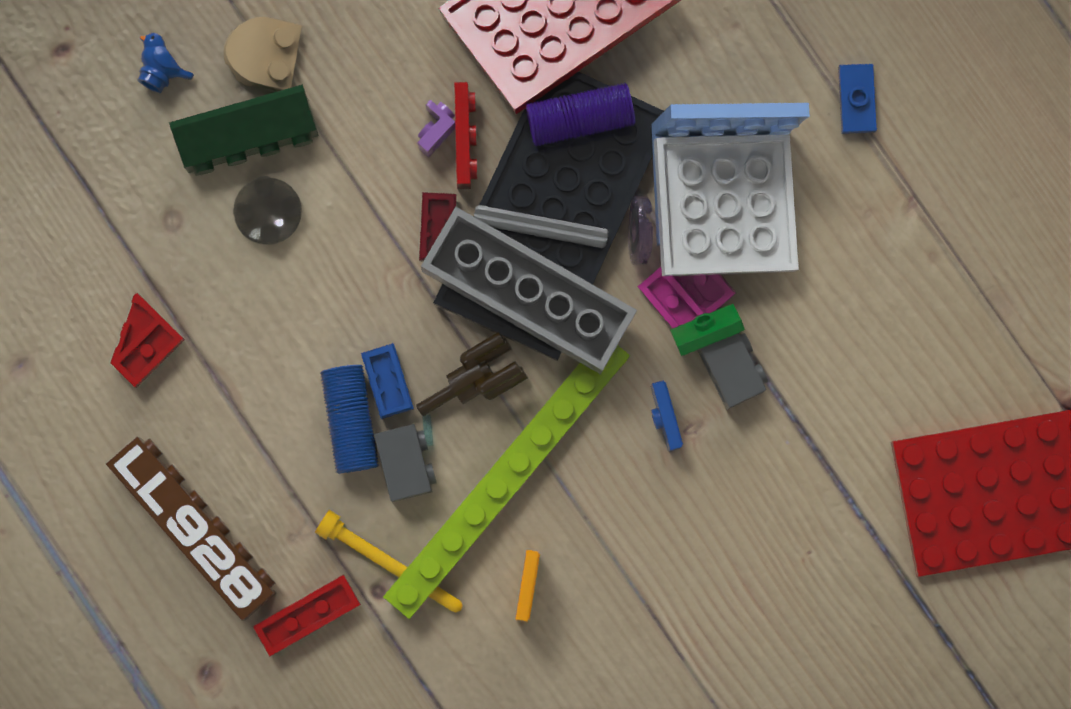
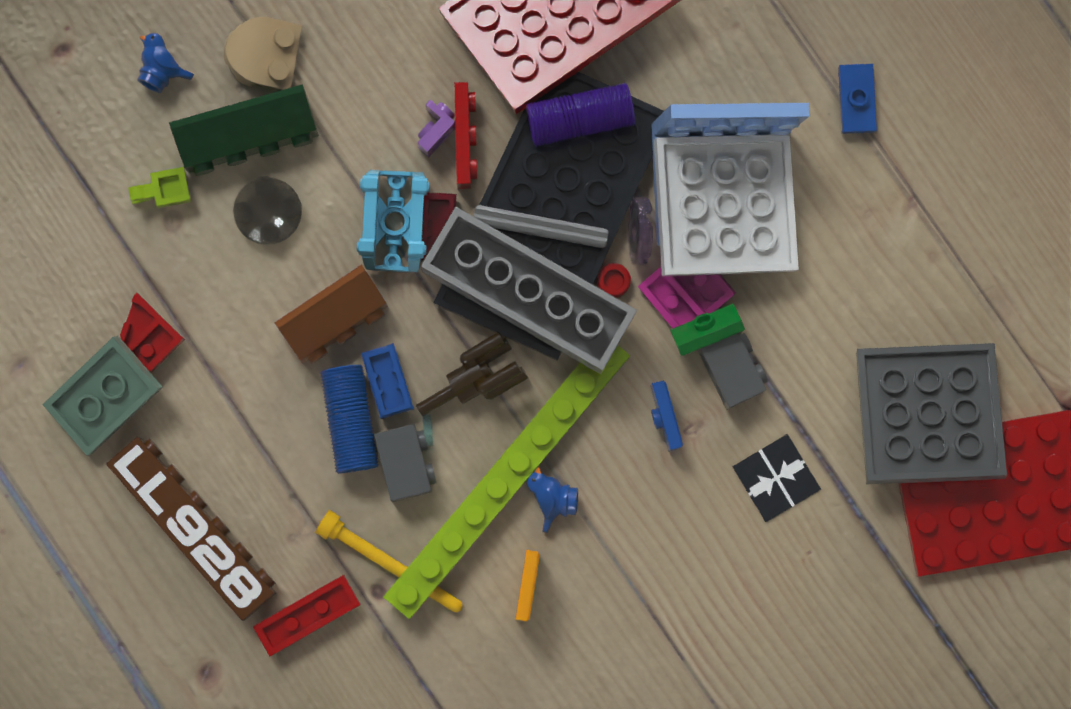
none -> sand green plate [42,336,163,456]
none -> lime plate [128,167,191,208]
none -> dark orange slope [274,264,388,364]
none -> medium azure piece [357,170,430,272]
none -> blue animal [527,467,578,533]
none -> red tile [596,263,631,298]
none -> black sticker [732,434,821,522]
none -> dark grey plate [856,343,1007,485]

